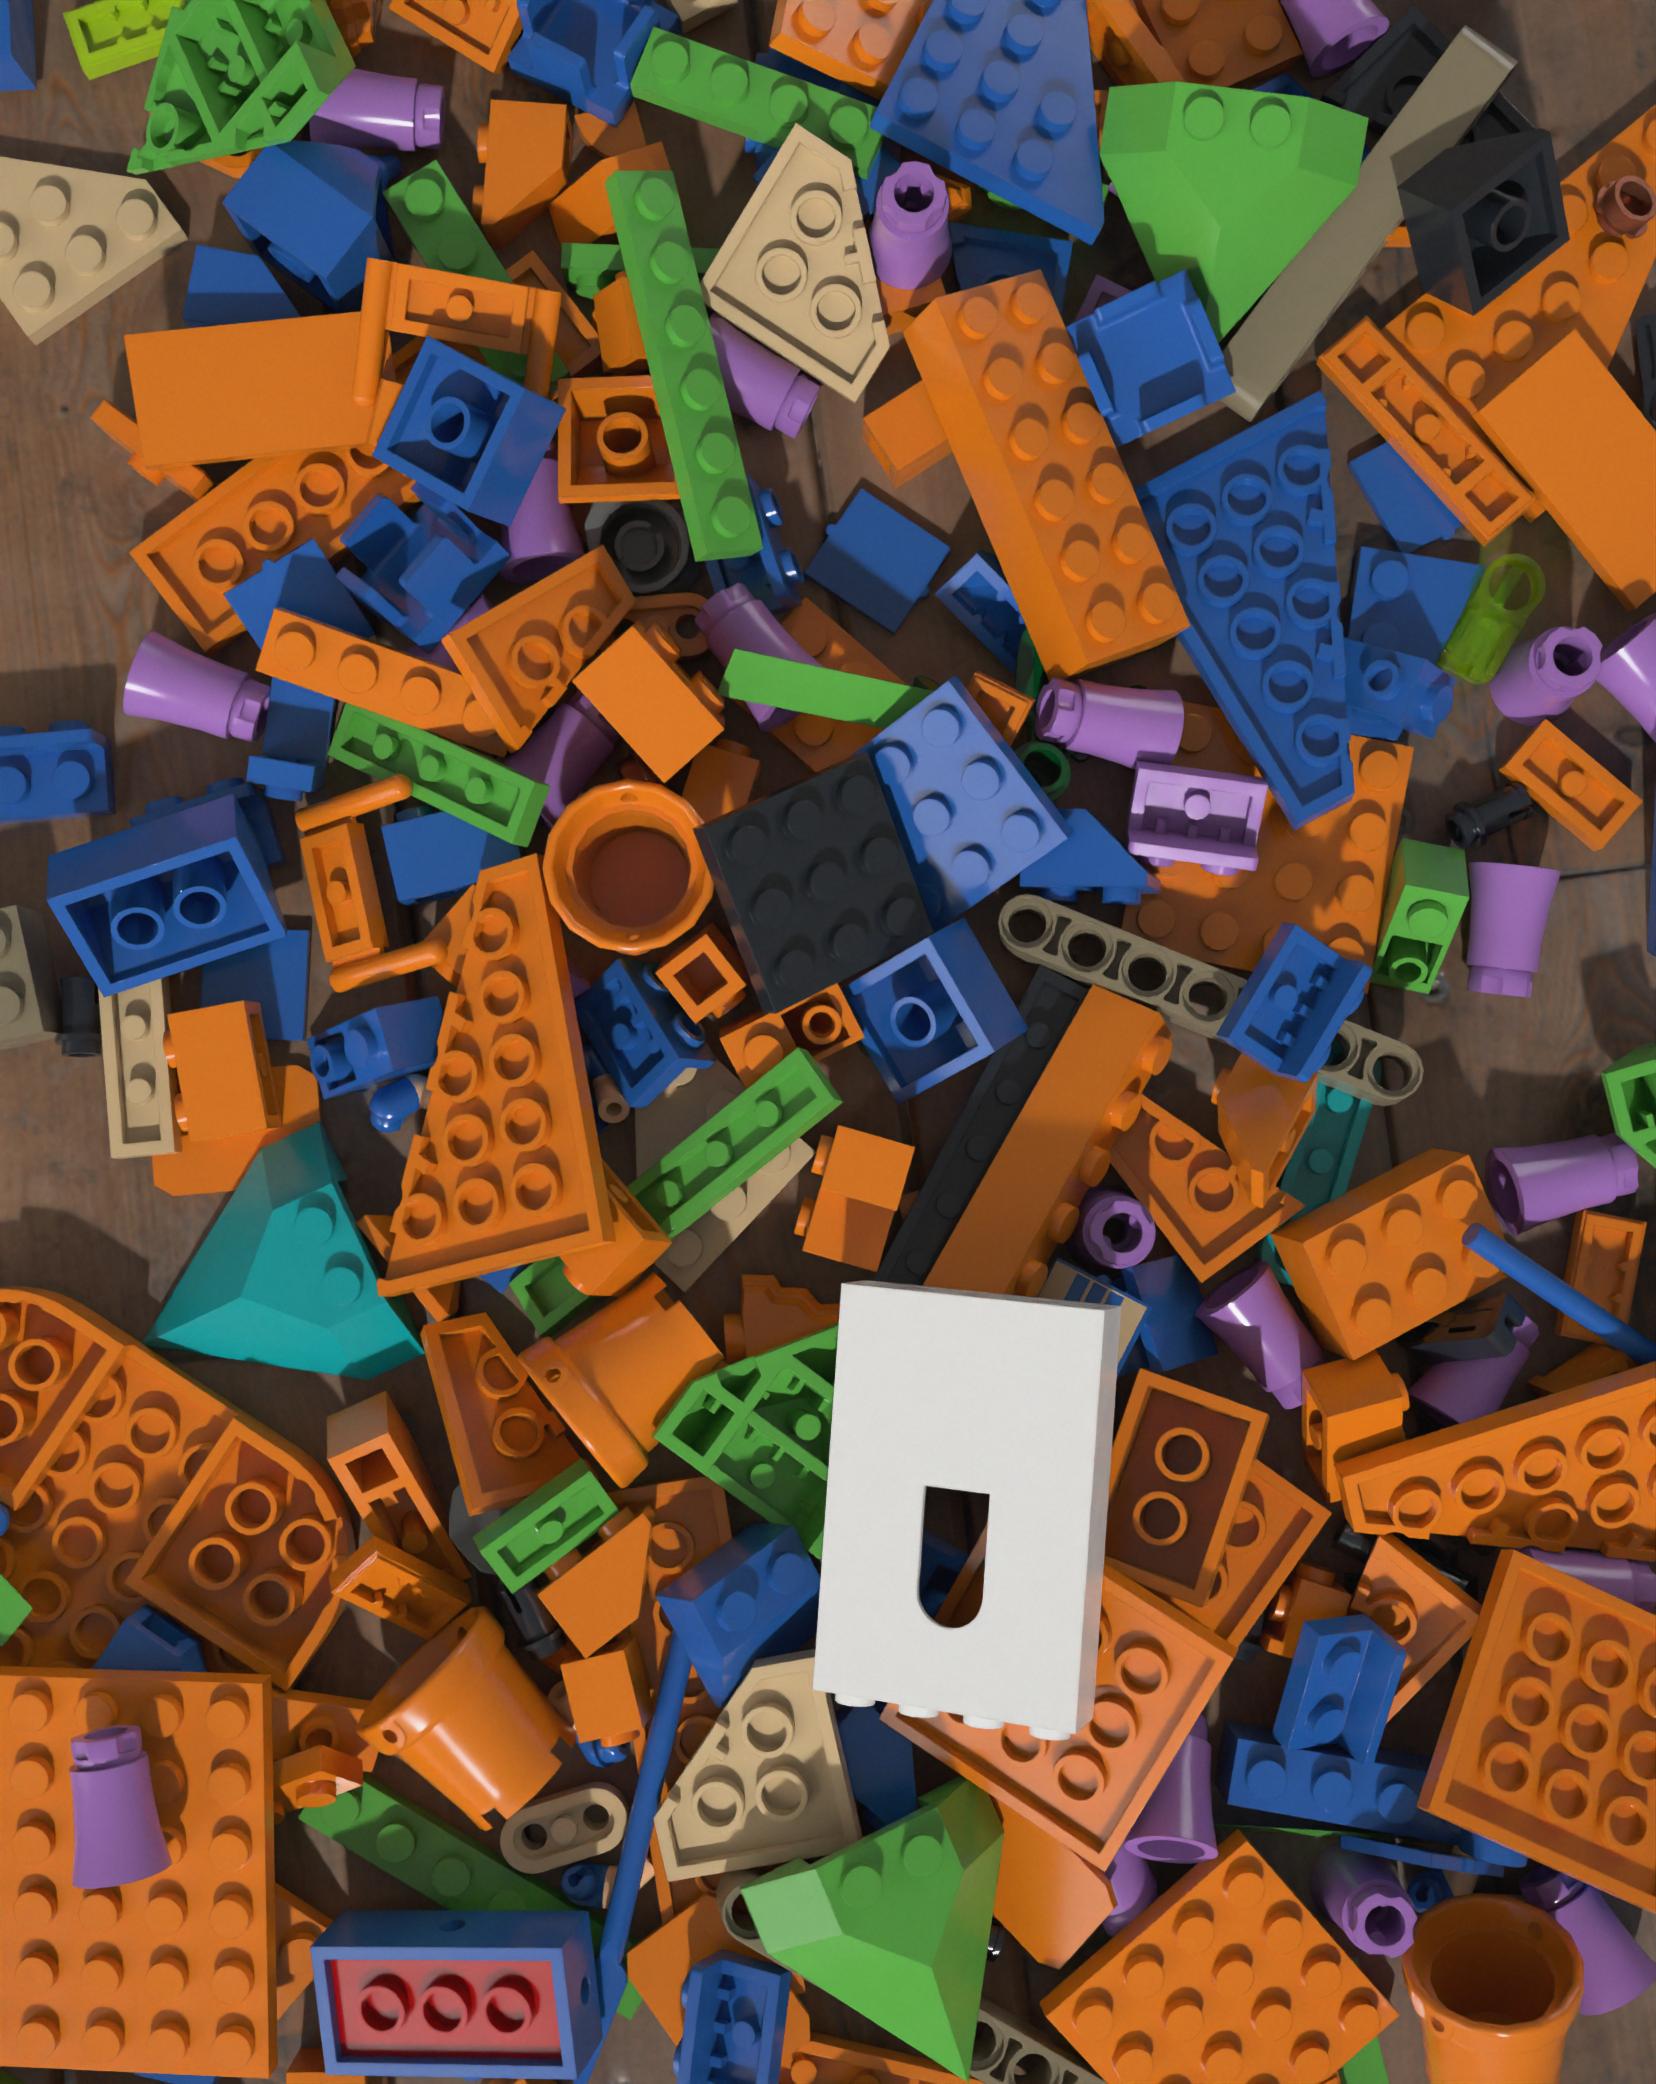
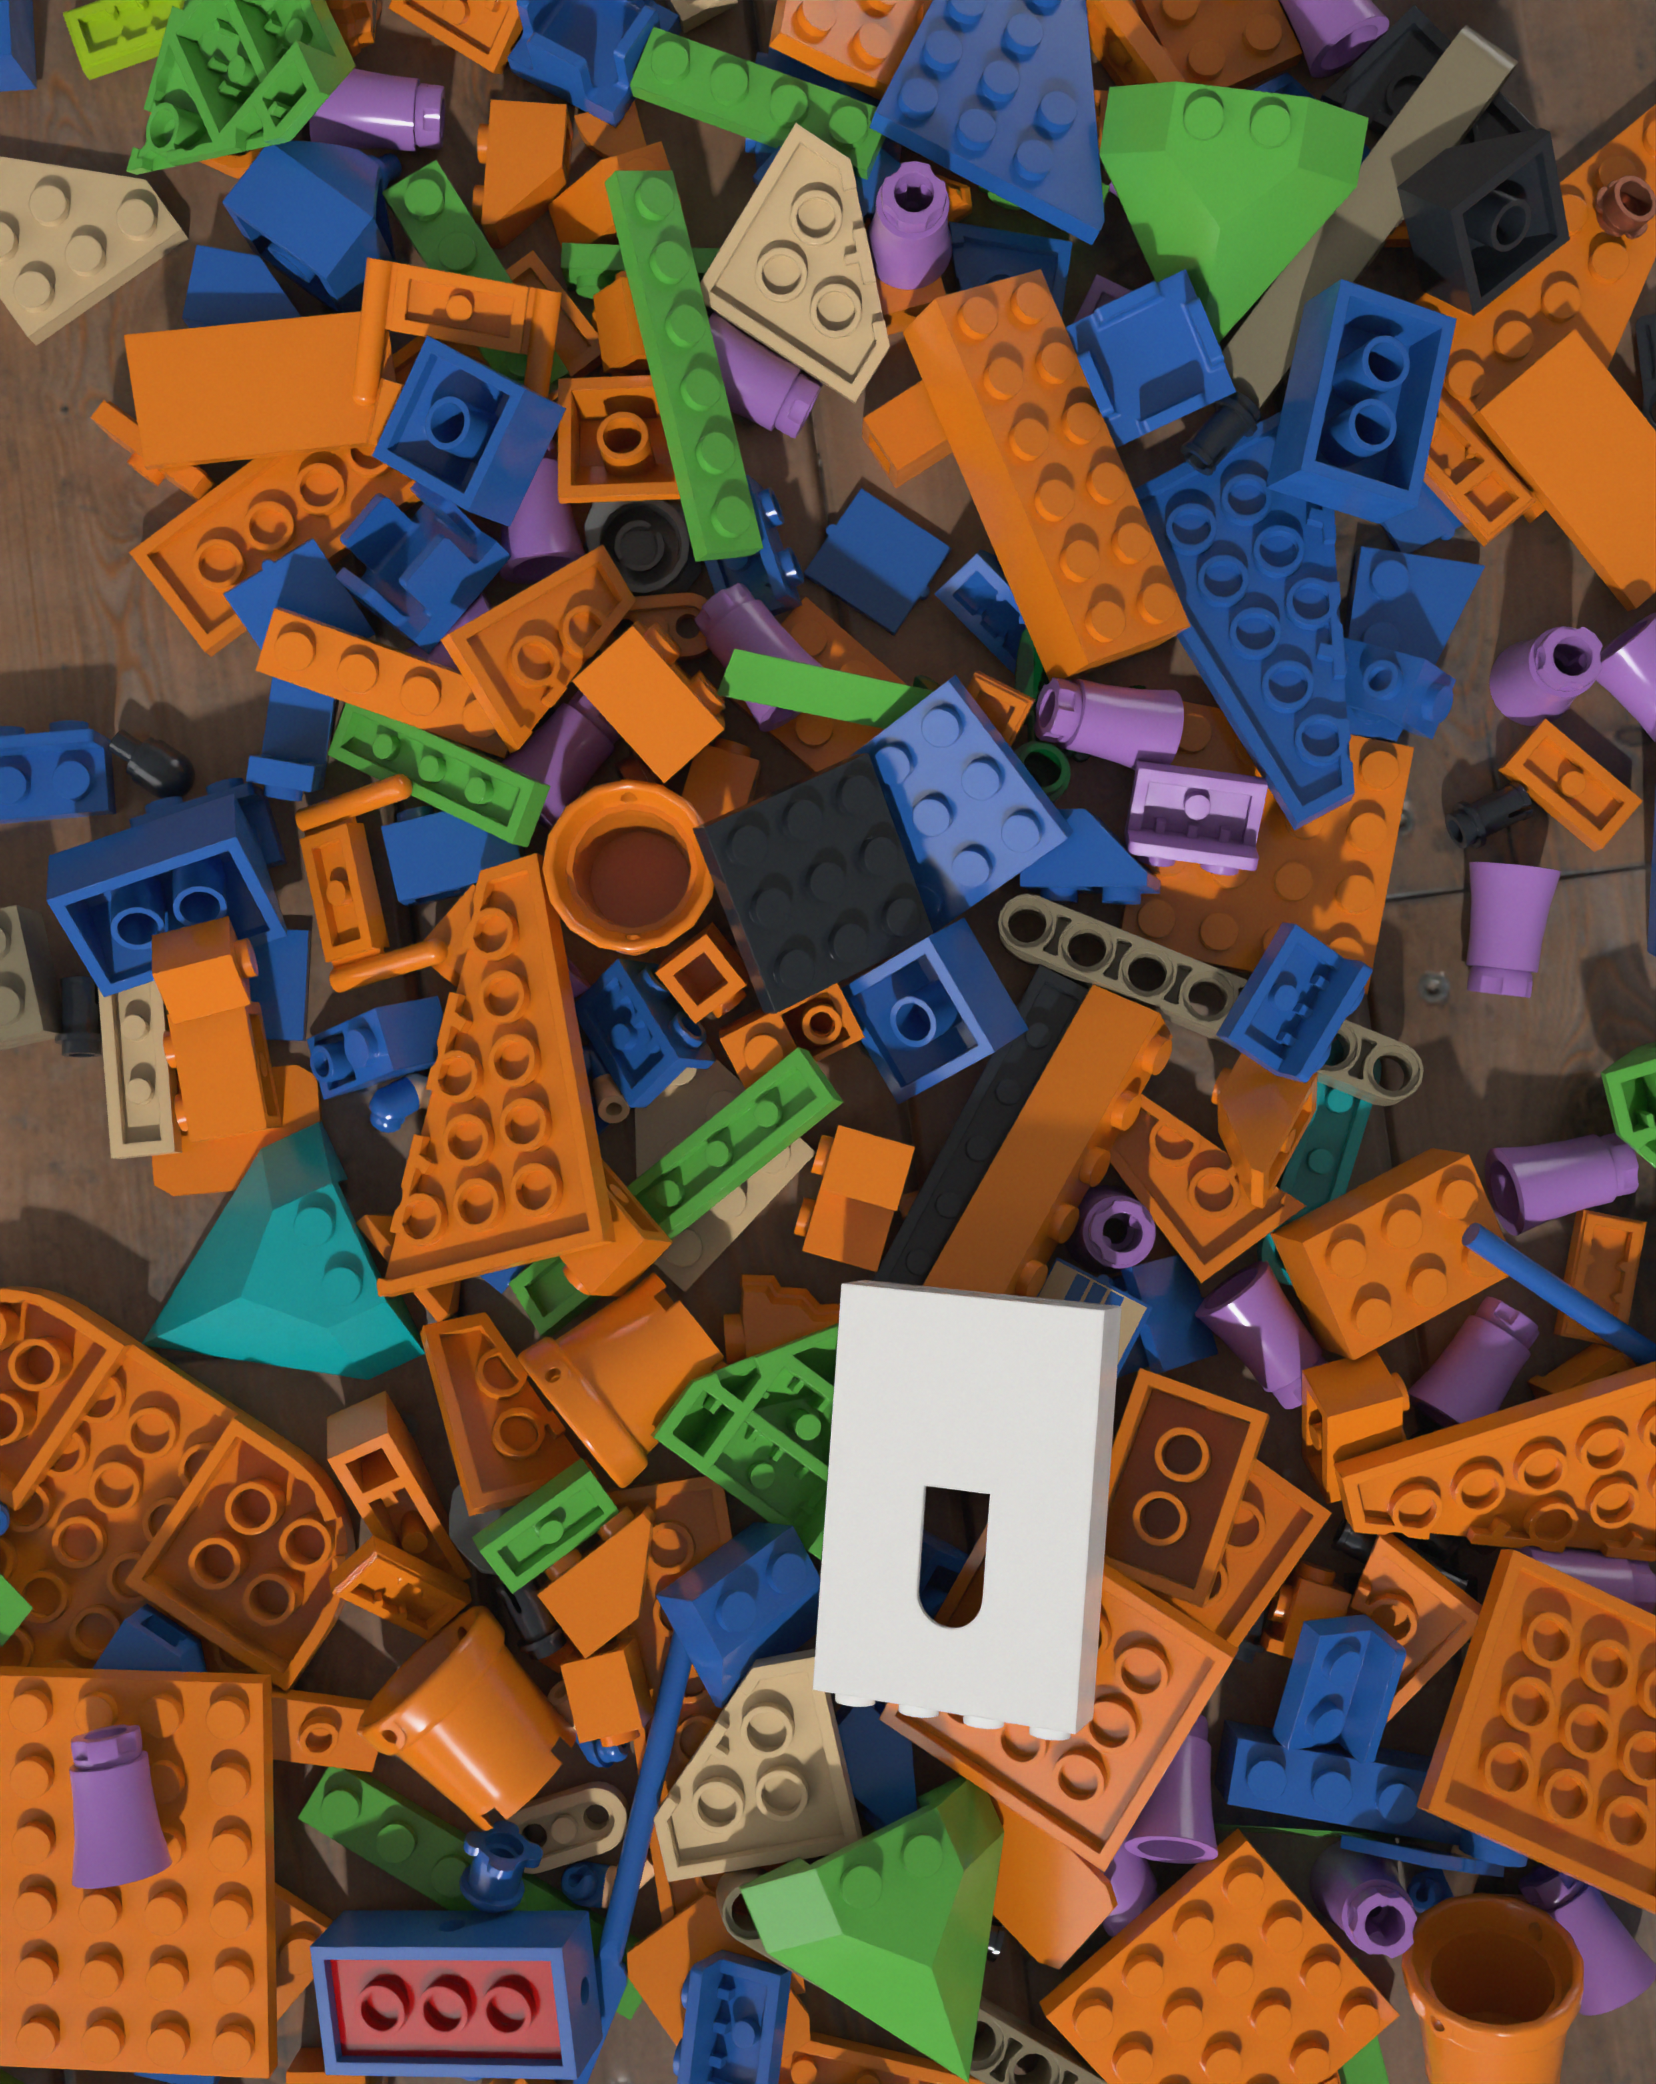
medium lavender plant [123,630,271,743] -> none
orange plate [273,1745,363,1825] -> none
bright green slope [1370,838,1470,994] -> none
black piece [1396,1289,1527,1366] -> none
clear neon green piece [1437,553,1546,685] -> none
none -> black cylinder [108,729,195,799]
none -> orange brick [152,916,258,1024]
none -> blue brick [459,1820,543,1913]
none -> black pin [1180,391,1261,476]
none -> blue brick [1266,279,1457,524]

